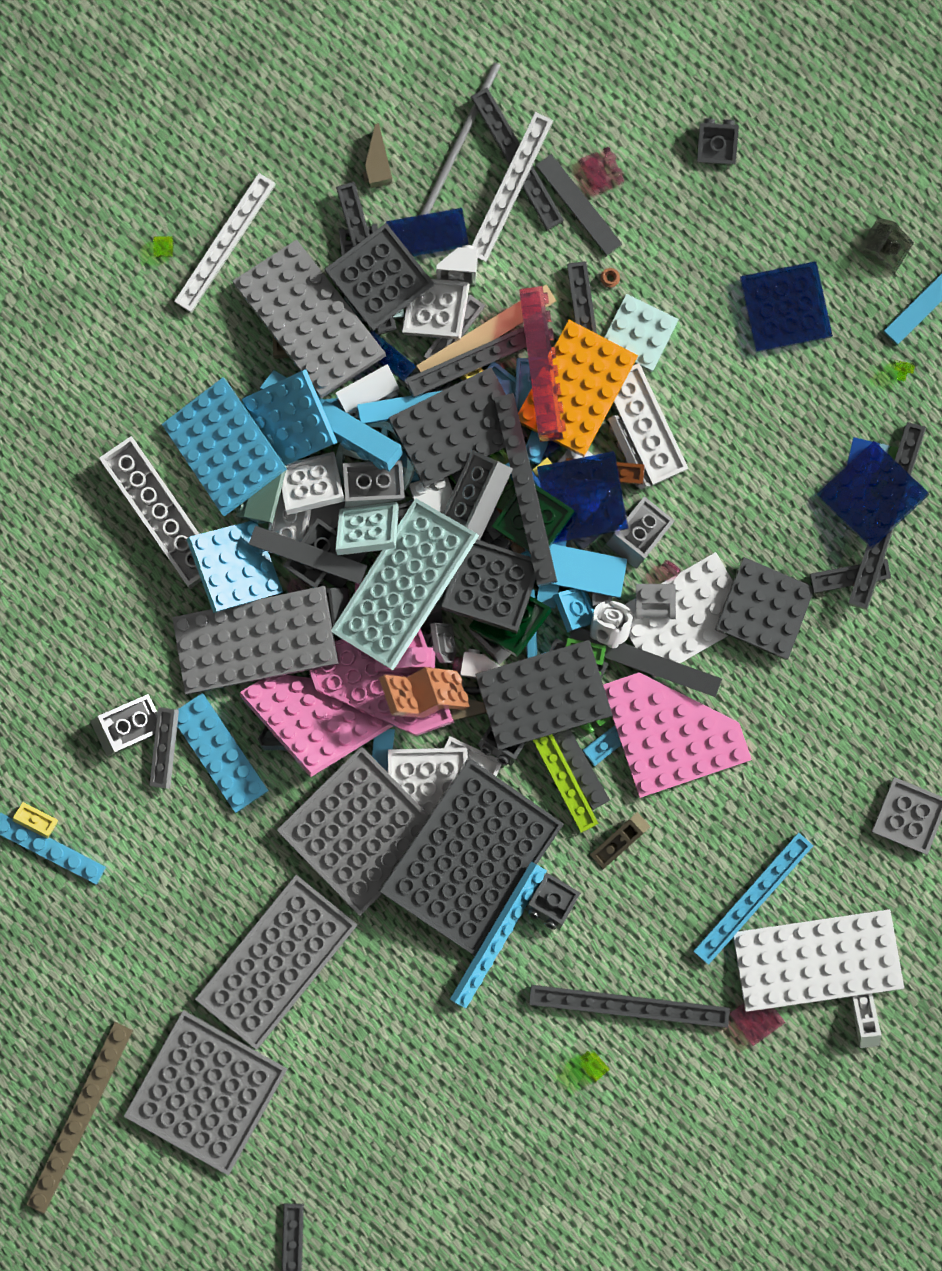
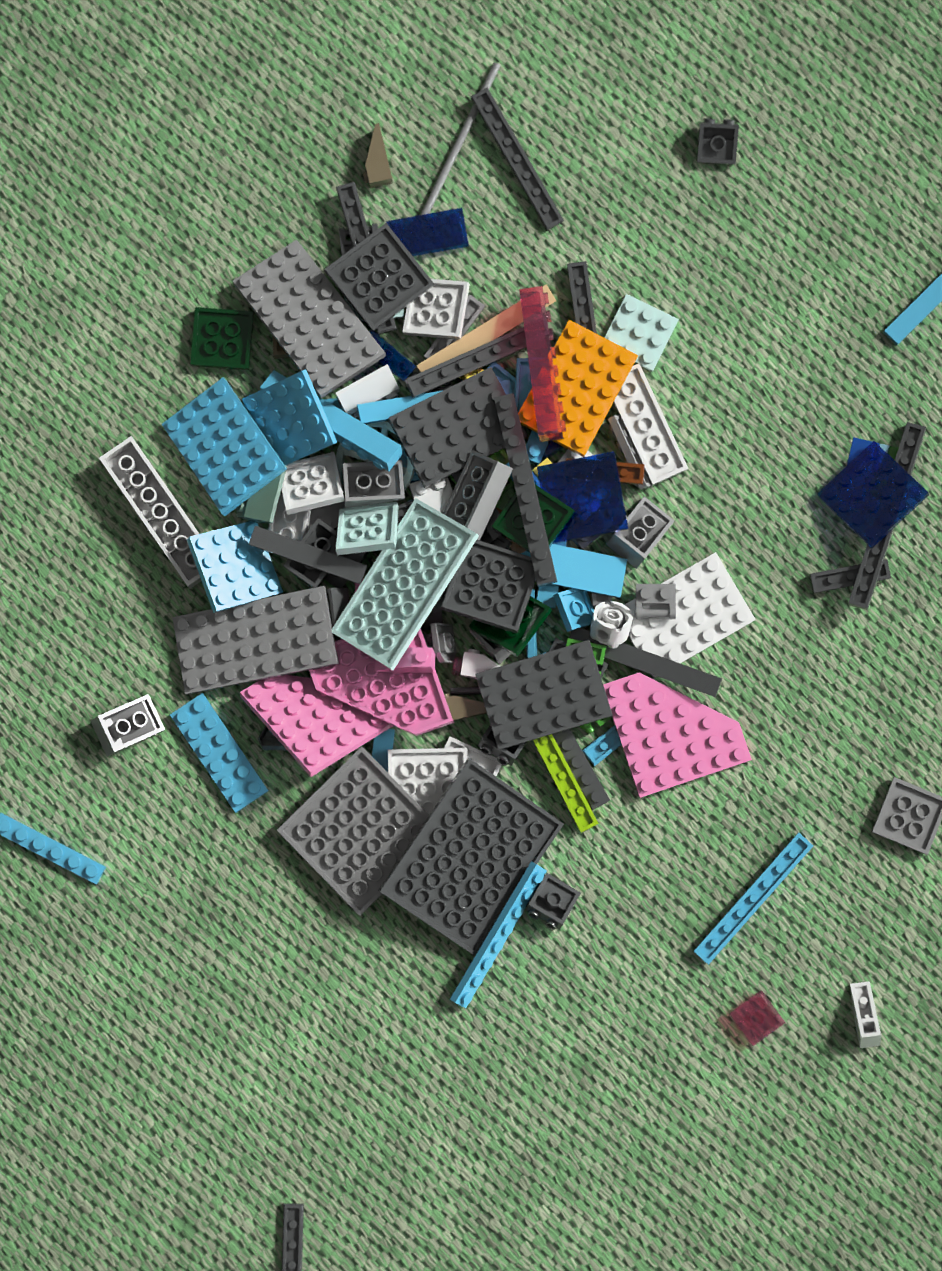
light yellow plate [13,802,58,839] -> none
dark tan plate [26,1022,134,1214] -> none
light grey plate [124,1010,288,1176] -> none
light grey plate [150,707,179,788] -> none
clear neon green plate [153,236,174,257] -> none
white plate [174,173,276,313] -> none
light grey plate [195,875,358,1050] -> none
tile [287,579,307,593] -> none
nougat bracket [379,667,470,718] -> none
white slope [436,245,478,286] -> none
white plate [472,112,553,262] -> none
dark grey plate [529,985,730,1028] -> none
dark grey tile [536,154,622,256] -> none
clear pink plate [579,147,625,195] -> none
clear neon green brick [579,1050,610,1082] -> none
dark tan slope [590,812,651,869] -> none
nougat plate [600,268,620,288] -> none
clear pink tile [661,560,681,577] -> none
dark grey plate [715,557,813,660] -> none
white plate [733,910,904,1012] -> none
clear blue plate [740,261,833,353] -> none
clear smoke slope [858,217,914,275] -> none
clear neon green tile [893,360,915,381] -> none
none -> dark green plate [190,307,254,370]

